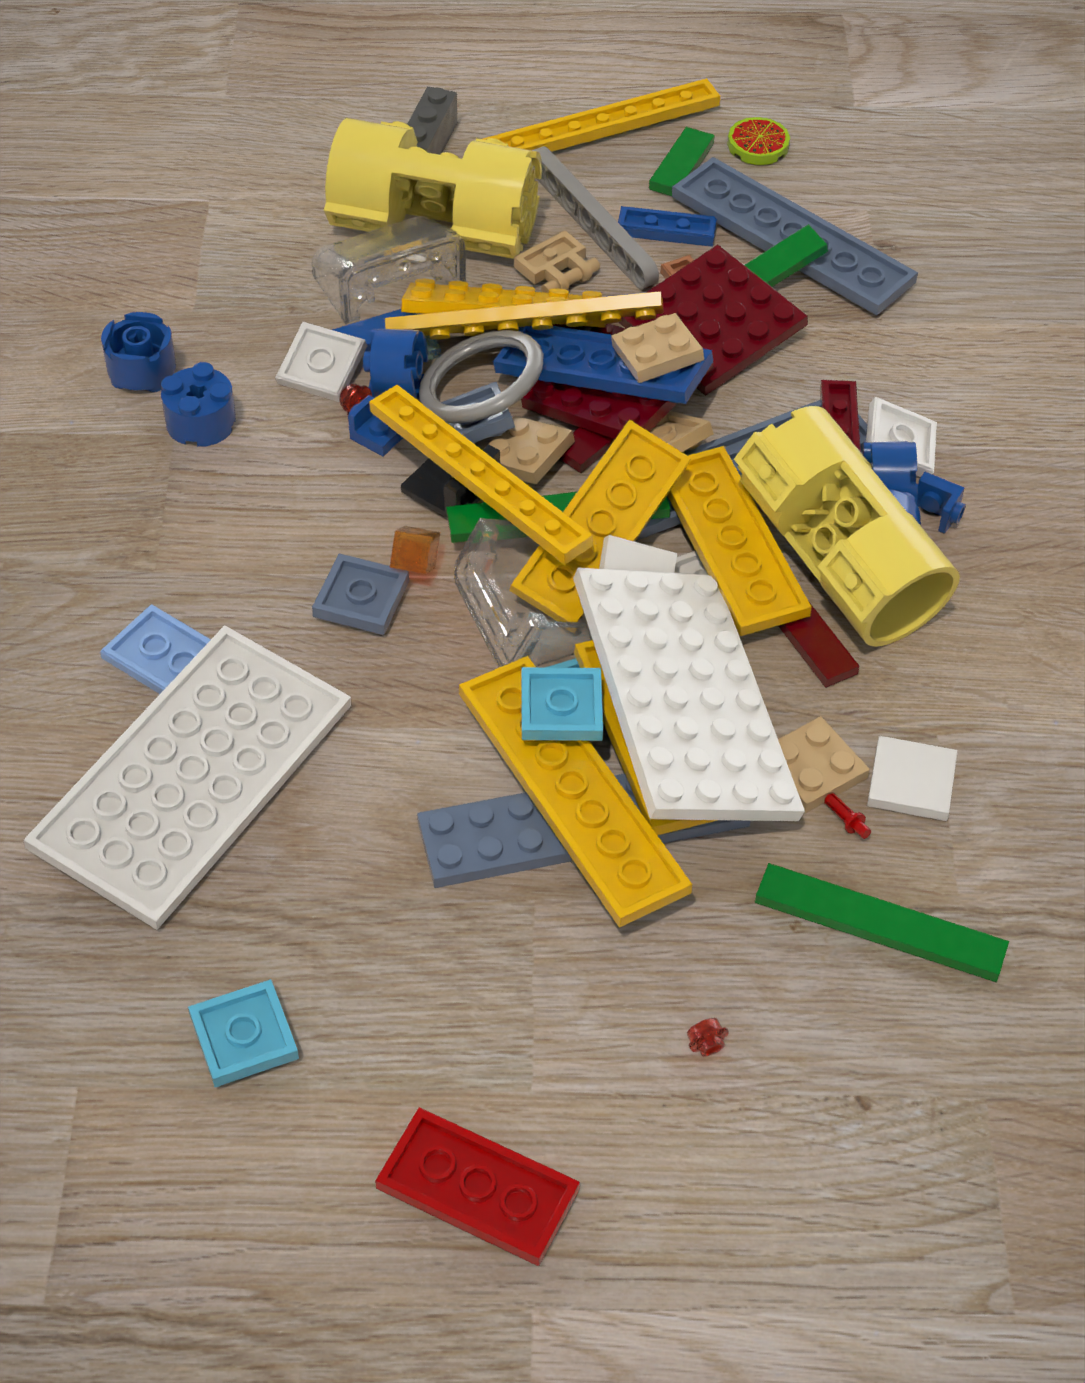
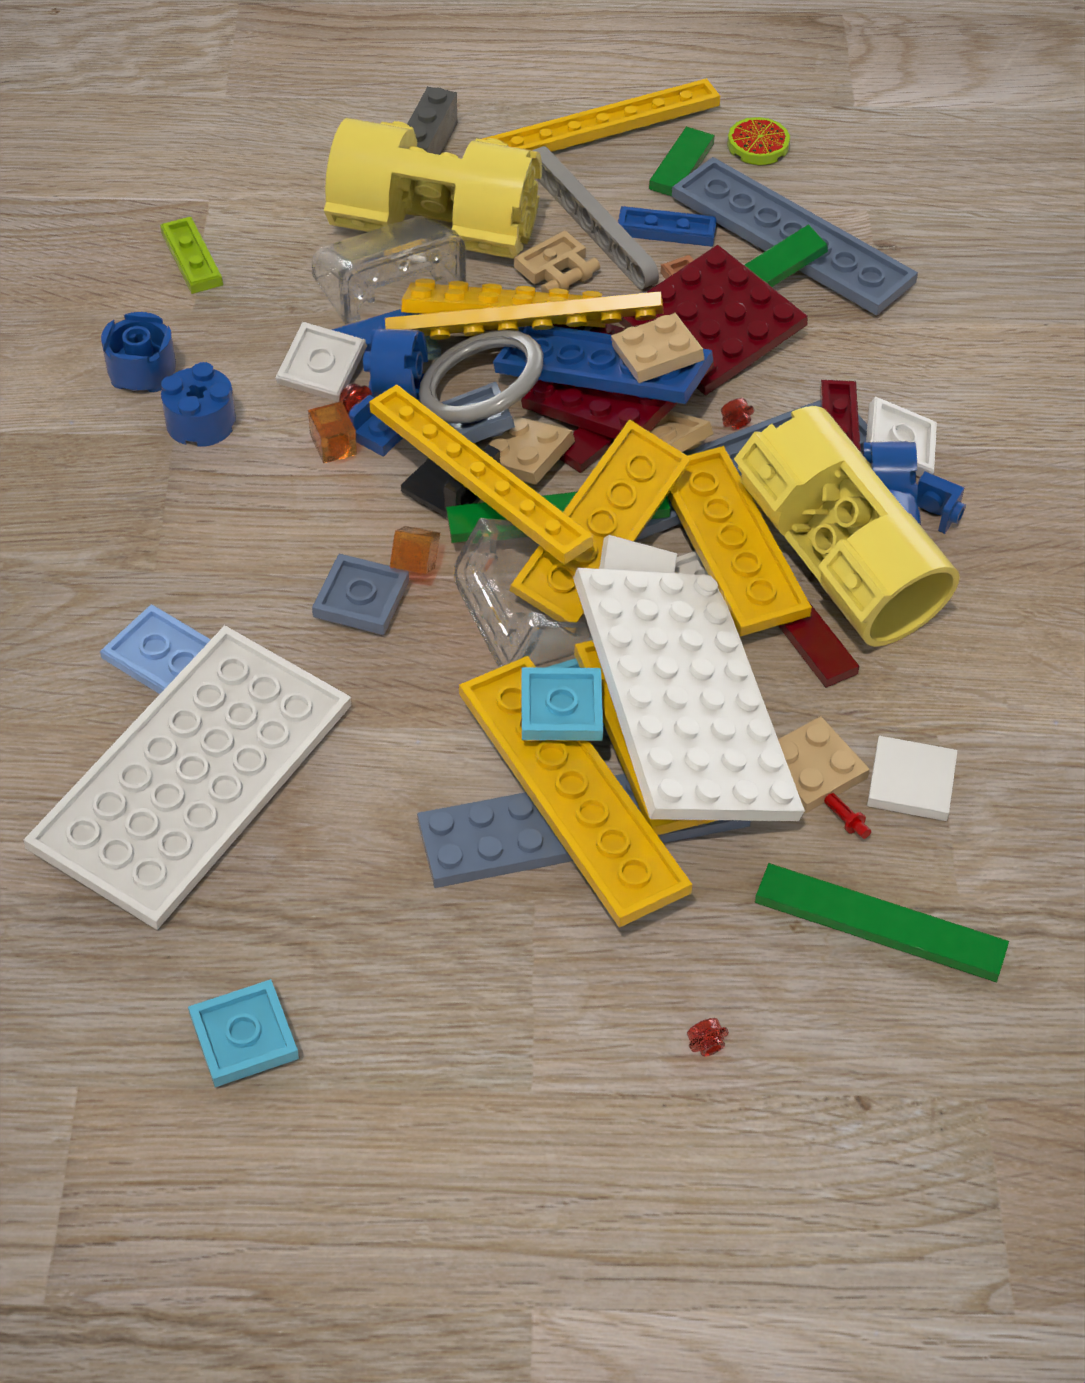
red plate [375,1107,580,1266] -> none
none -> lime tile [160,217,223,294]
none -> clear orange brick [308,401,357,464]
none -> clear red plate [721,398,754,429]

